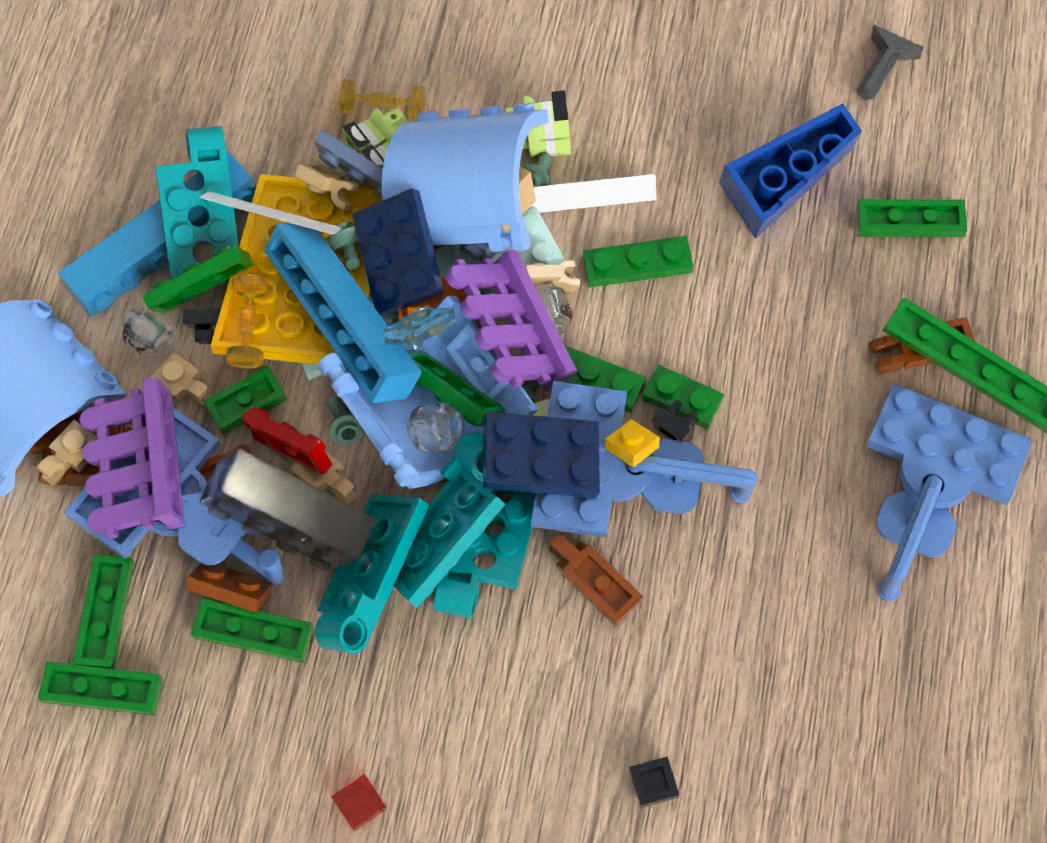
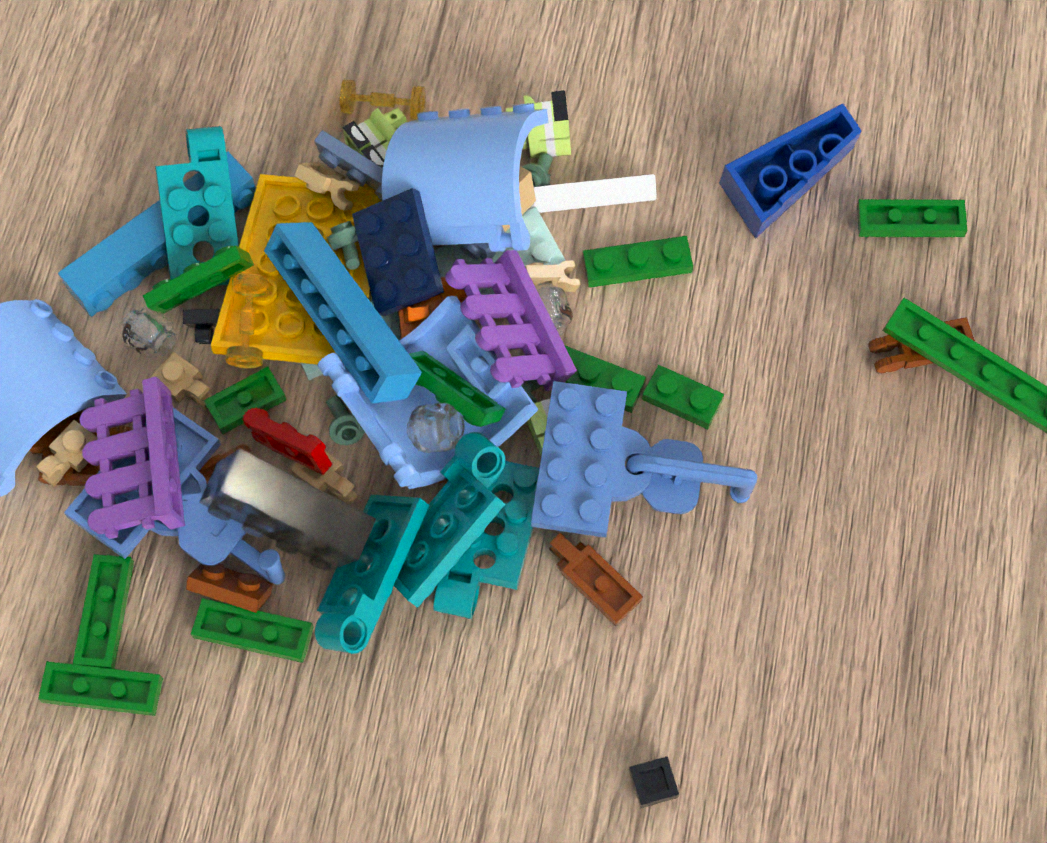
white sticker [199,192,342,235] -> none
clear red tile [331,774,387,831] -> none
clear light blue plate [383,308,456,350] -> none
dark blue plate [483,411,600,498] -> none
yellow plate [605,419,659,468] -> none
black tile [652,400,698,442] -> none
dark grey piece [857,25,924,100] -> none
medium blue plate [866,383,1033,601] -> none

